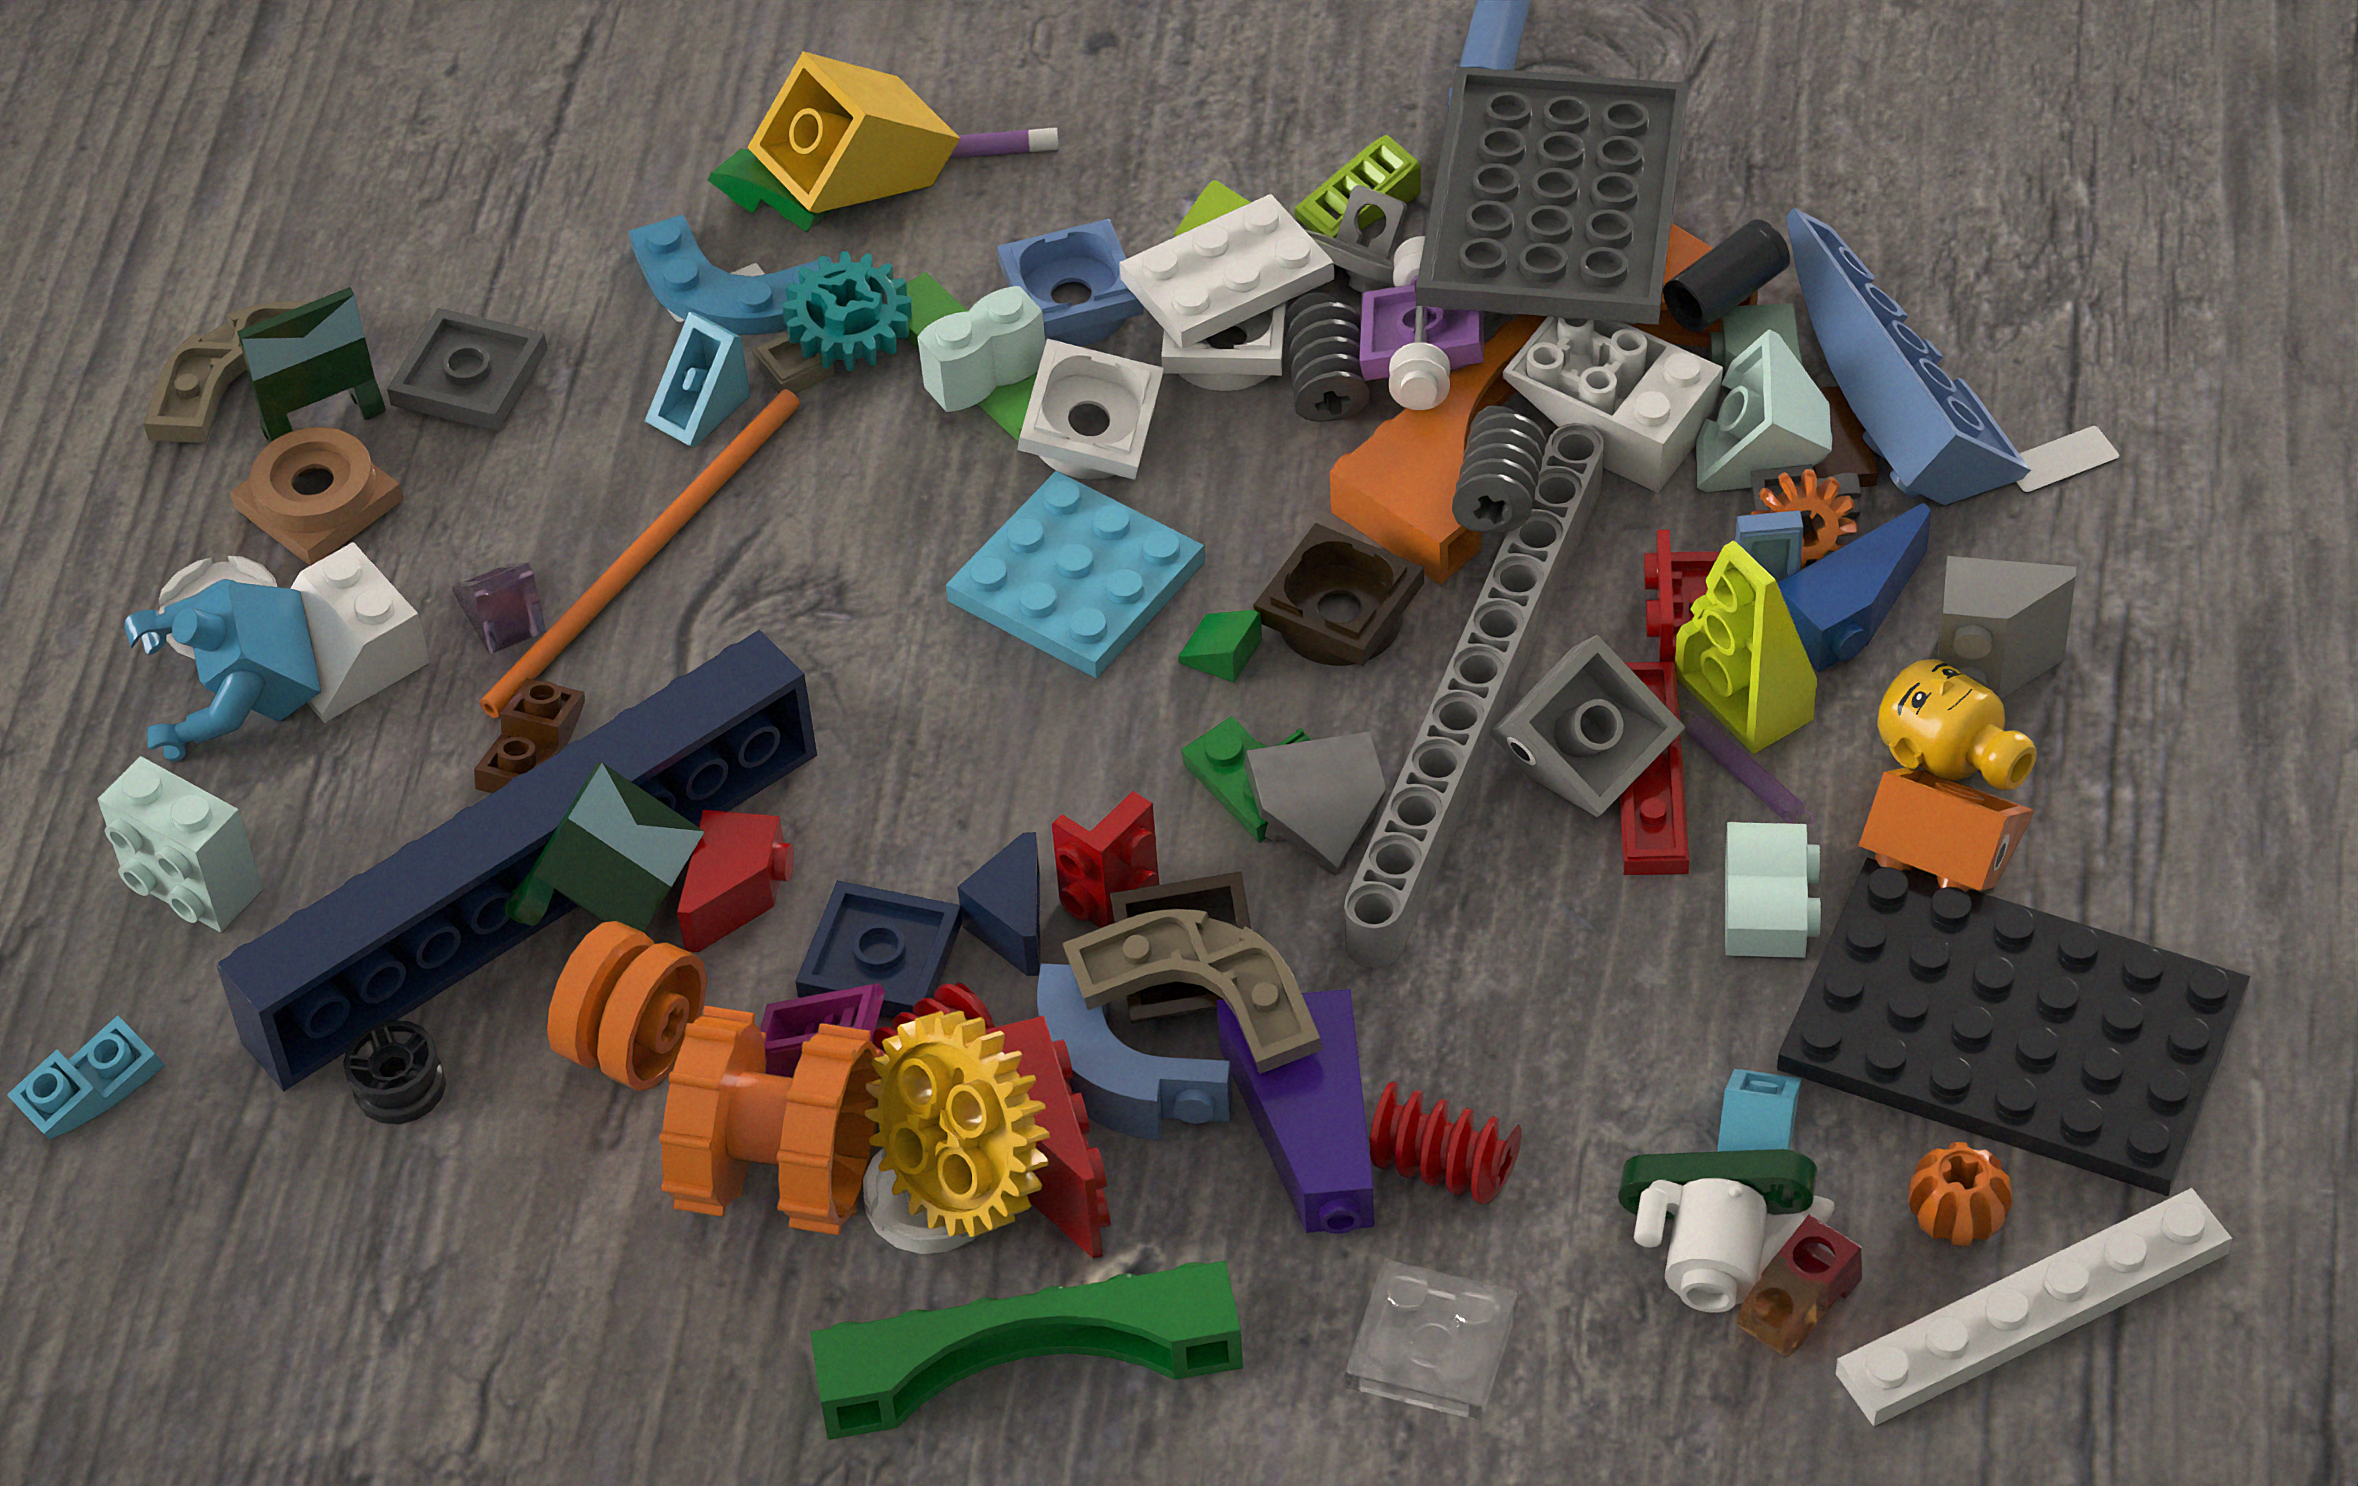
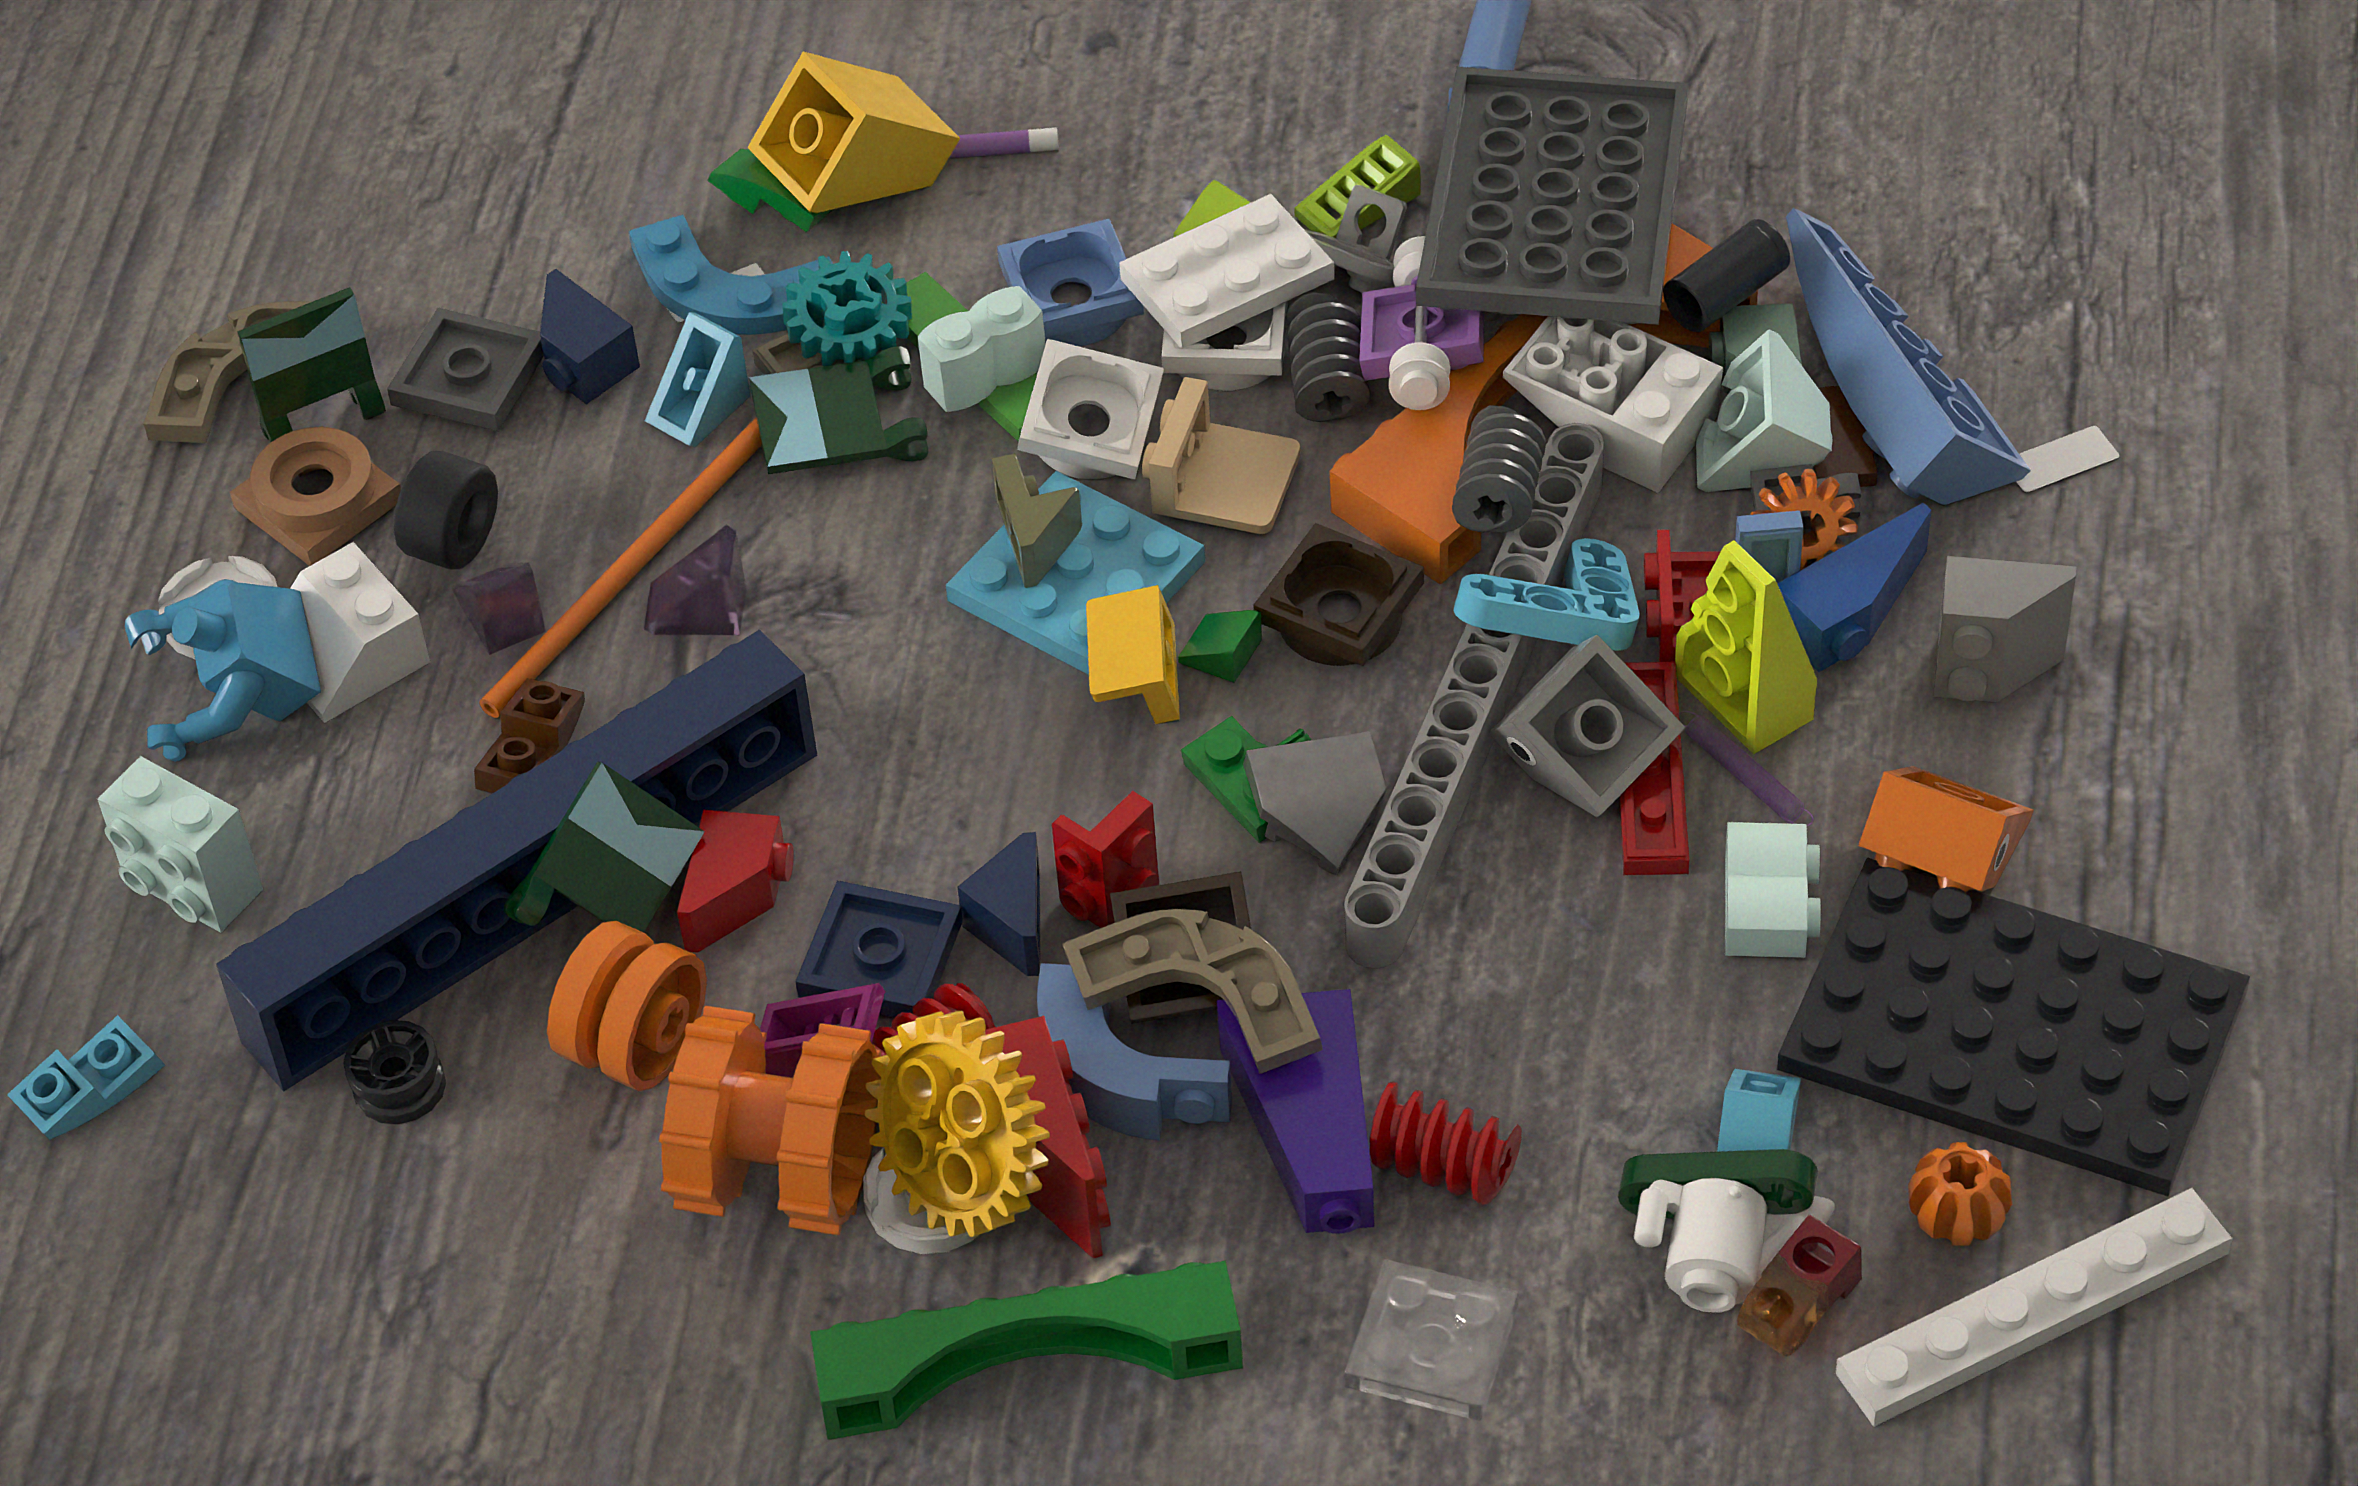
yellow piece [1877,659,2037,790] -> none
none -> black tyre [393,451,498,570]
none -> dark blue slope [540,269,640,405]
none -> clear purple slope [644,525,746,635]
none -> dark green flag [749,346,929,475]
none -> olive slope [992,453,1082,588]
none -> yellow panel [1086,585,1180,724]
none -> tan bracket [1142,377,1300,534]
none -> medium azure beam [1453,538,1640,651]

